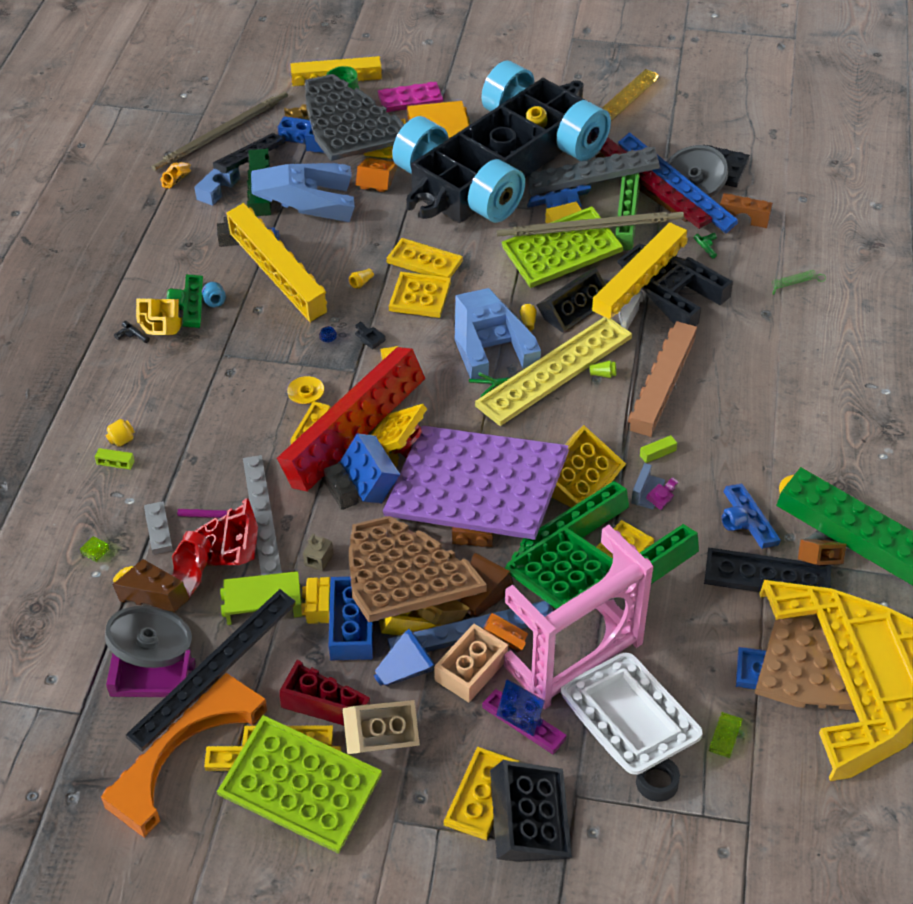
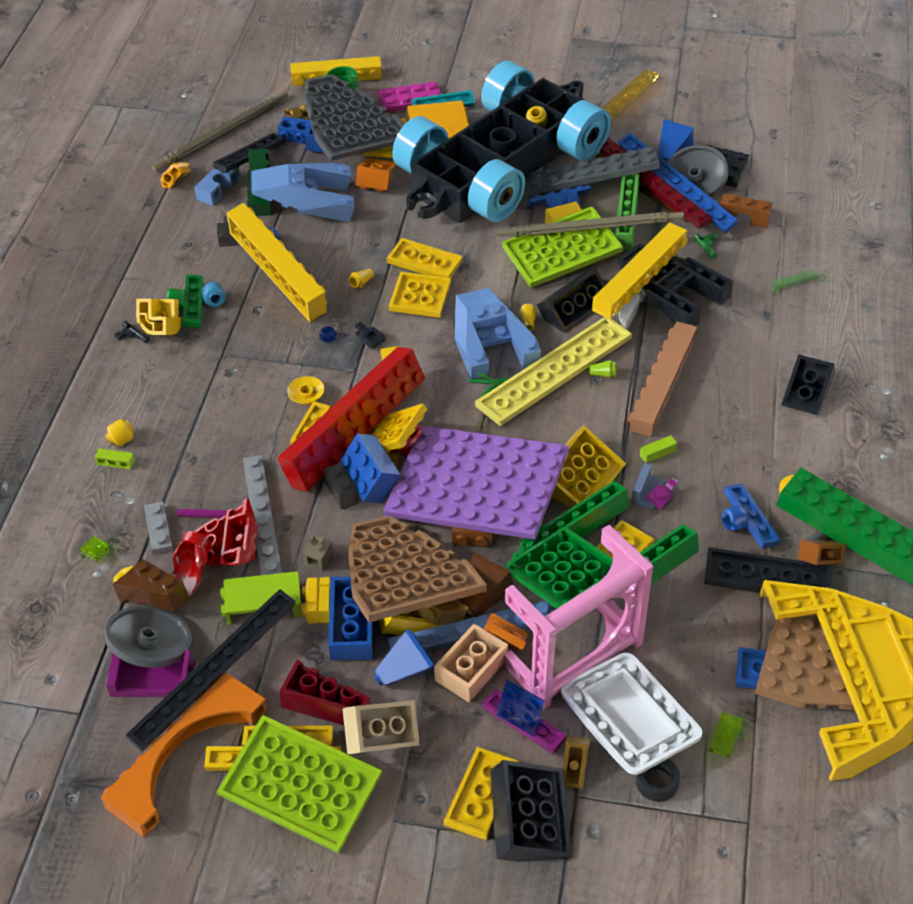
none -> teal plate [412,90,475,107]
none -> pearl gold slope [562,735,590,789]
none -> blue slope [658,119,694,162]
none -> black slope [781,354,835,415]

